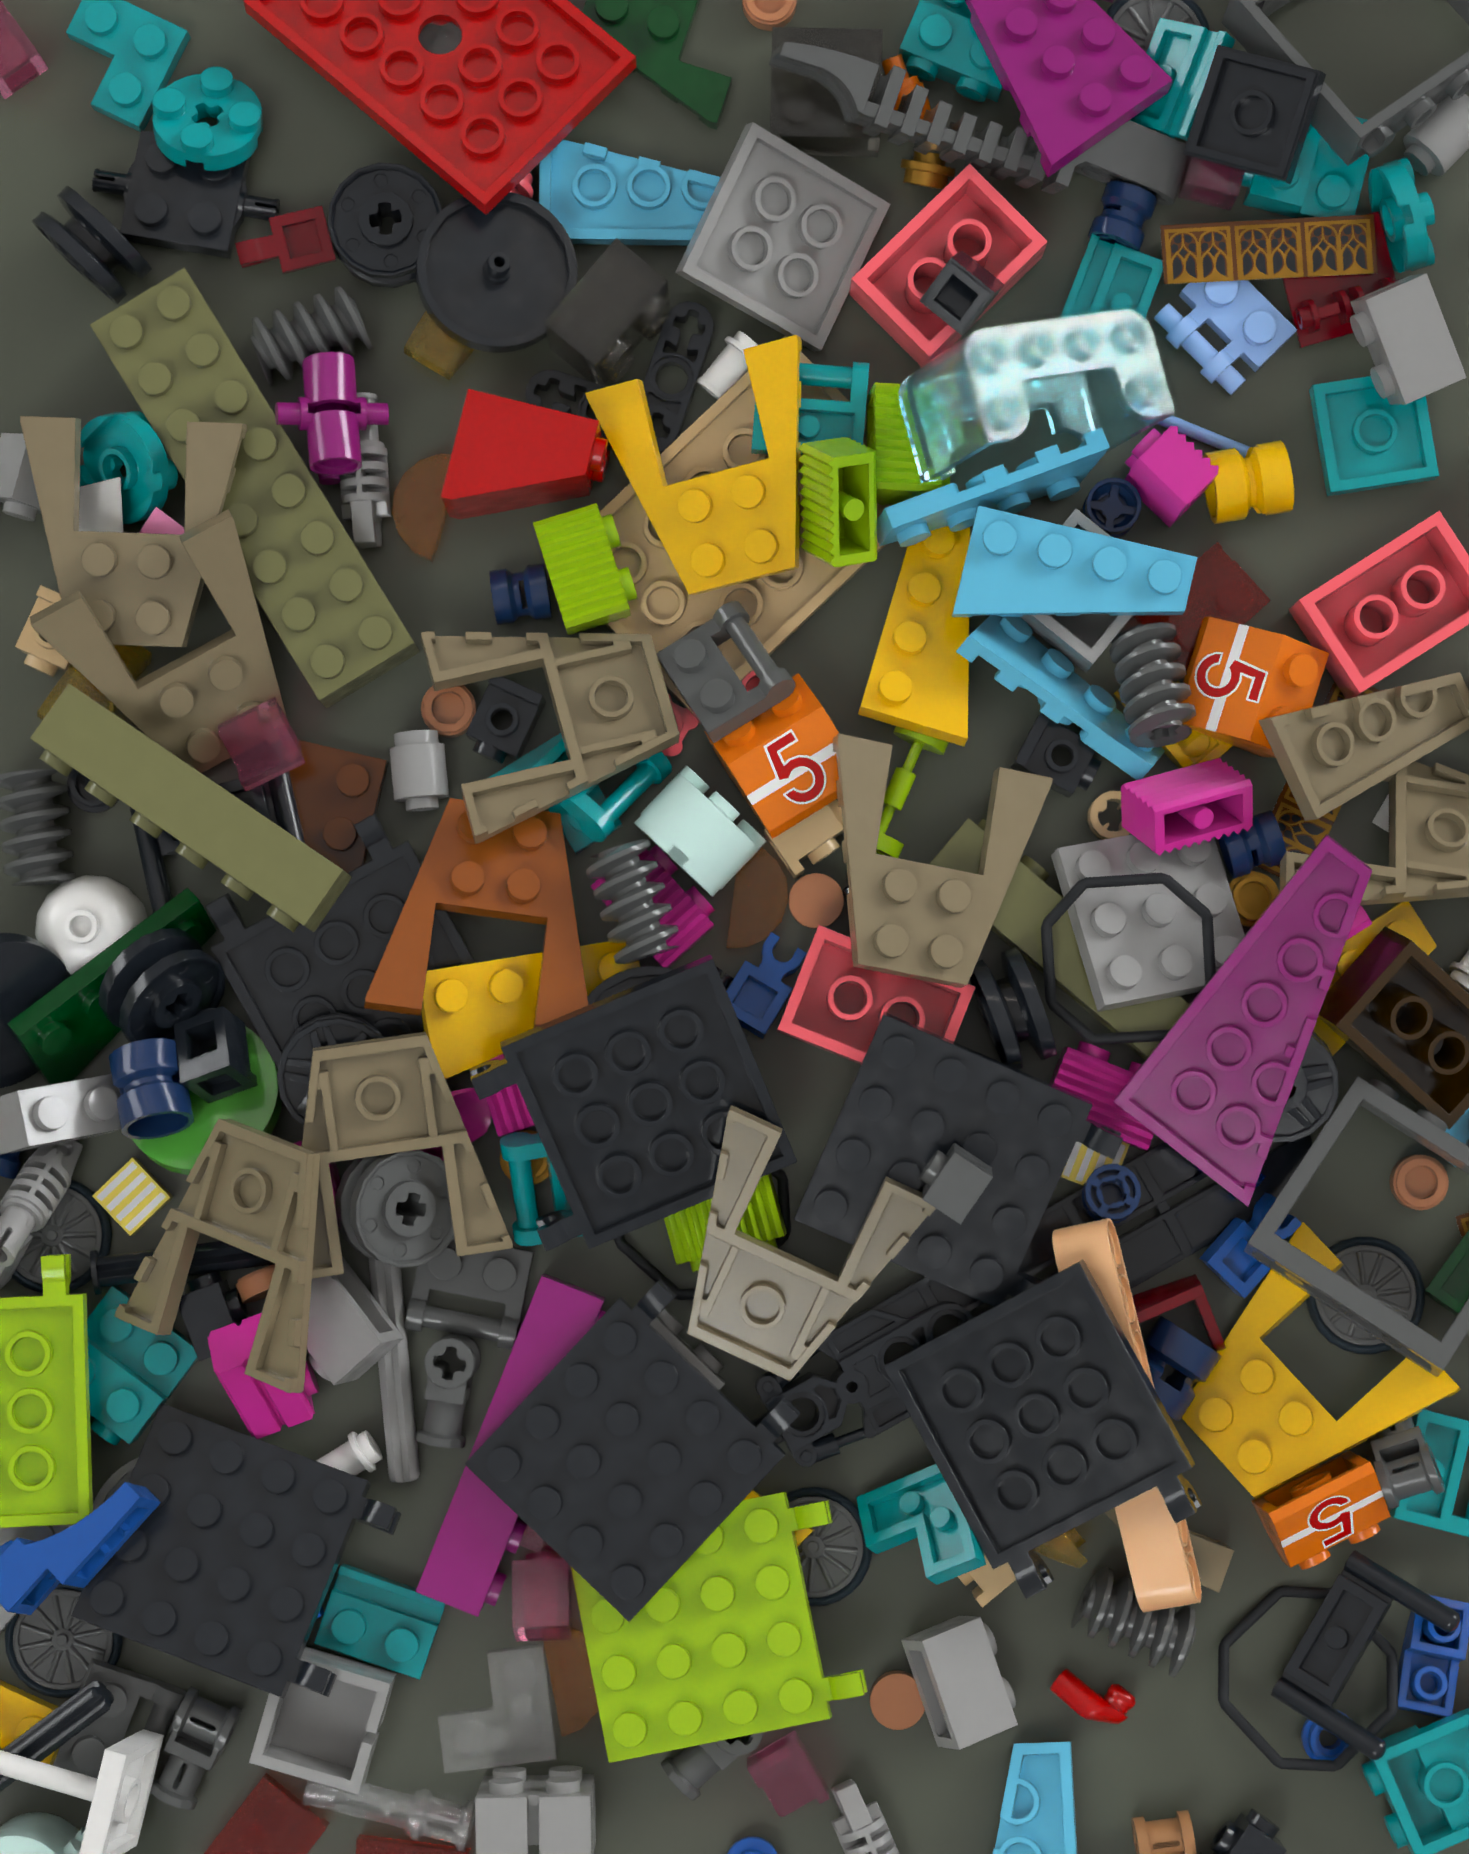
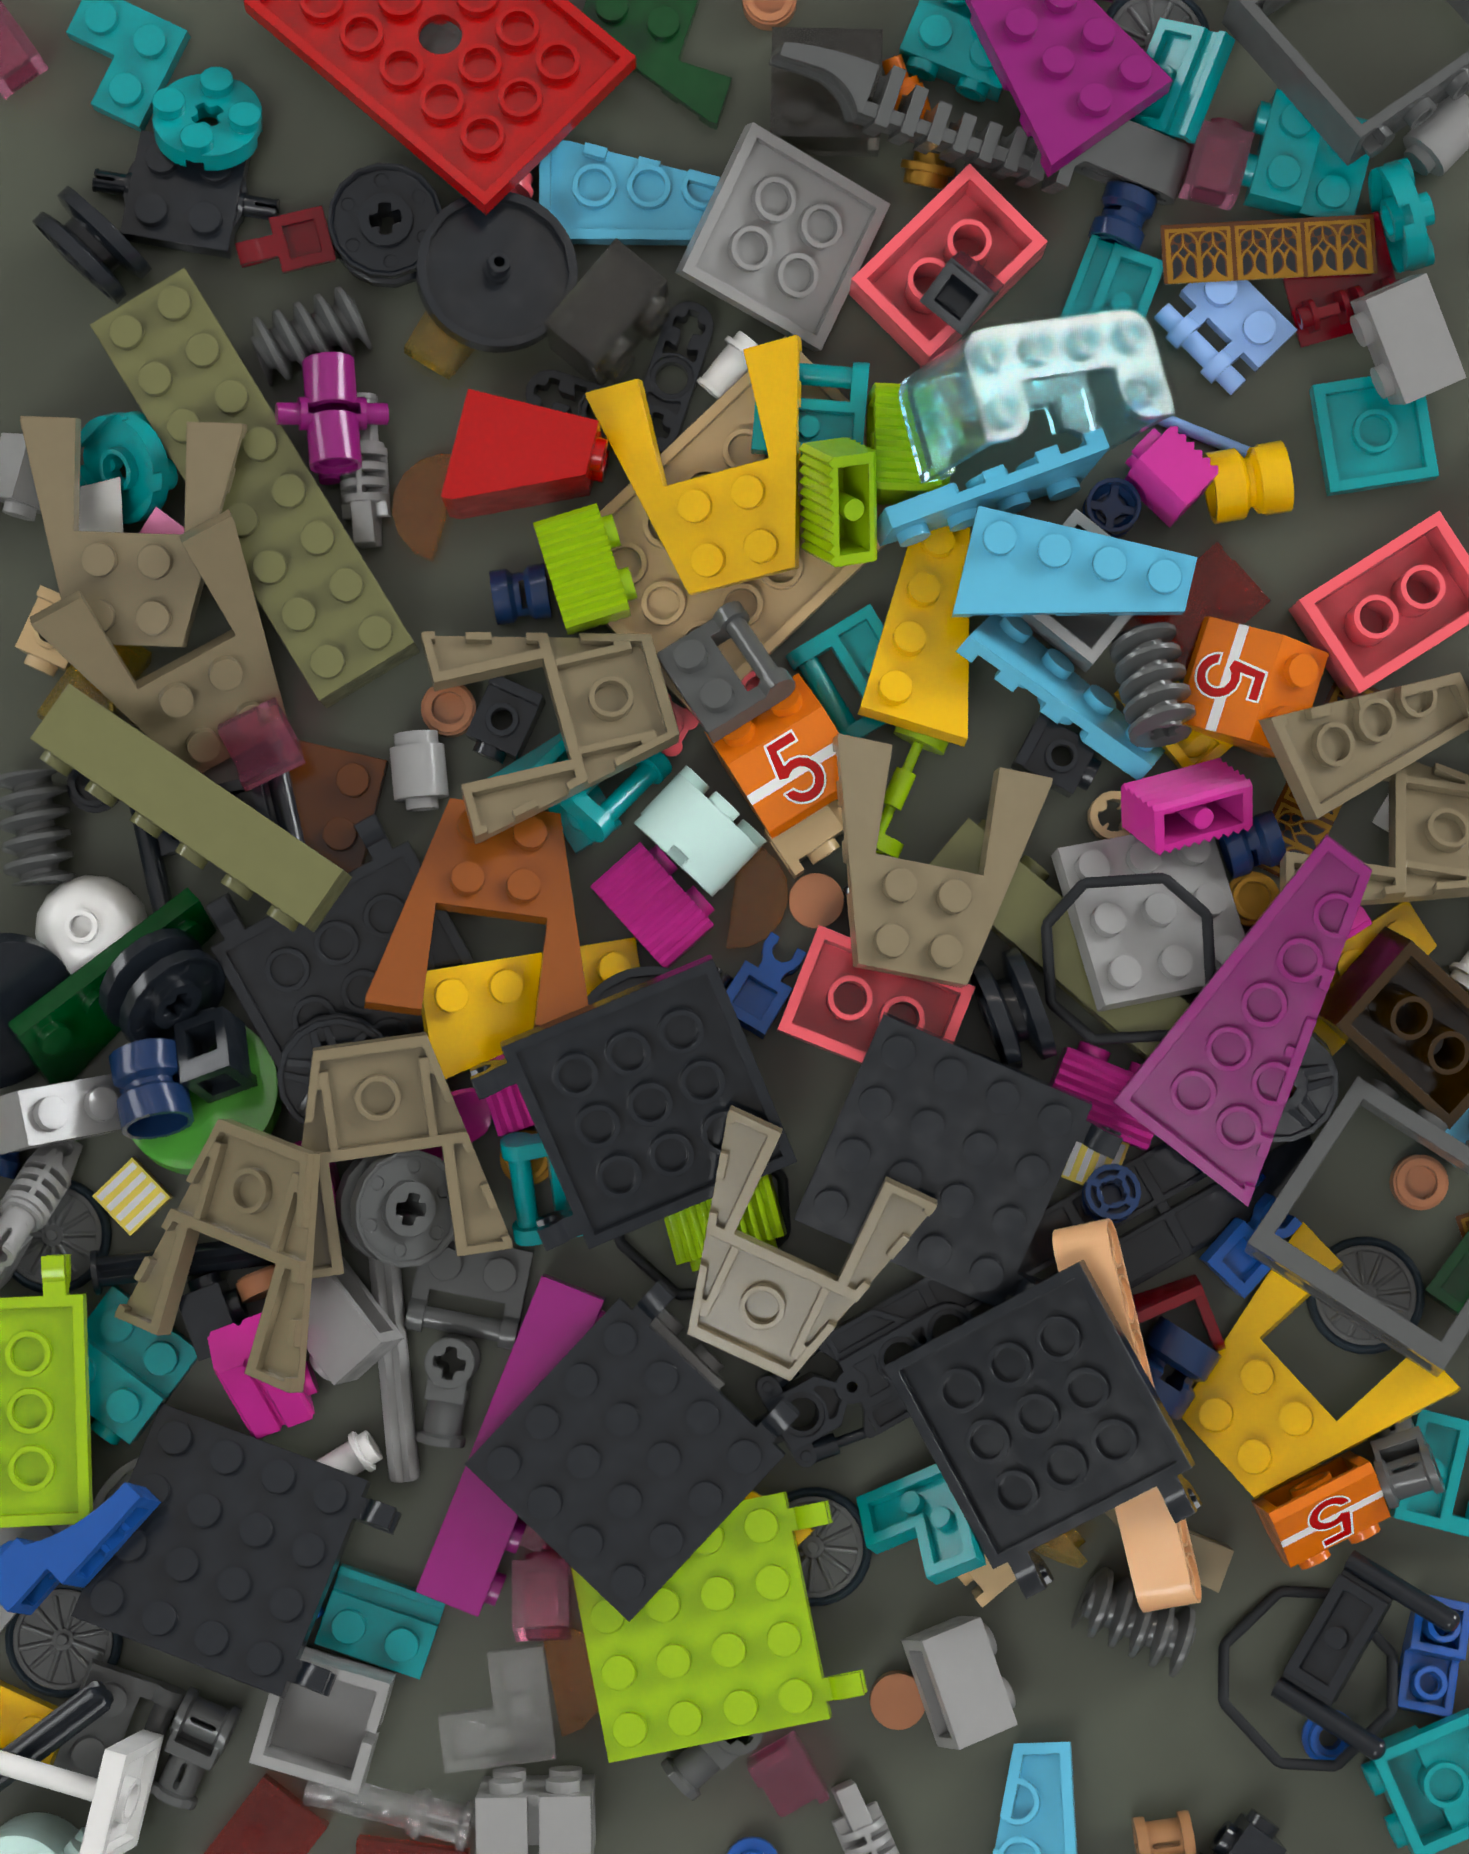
dark grey piece [586,839,679,964] -> none
dark grey plate [919,1143,993,1225] -> none
red arm [1050,1668,1136,1724] -> none
black plate [1183,45,1326,185] -> none
none -> teal plate [785,604,887,738]

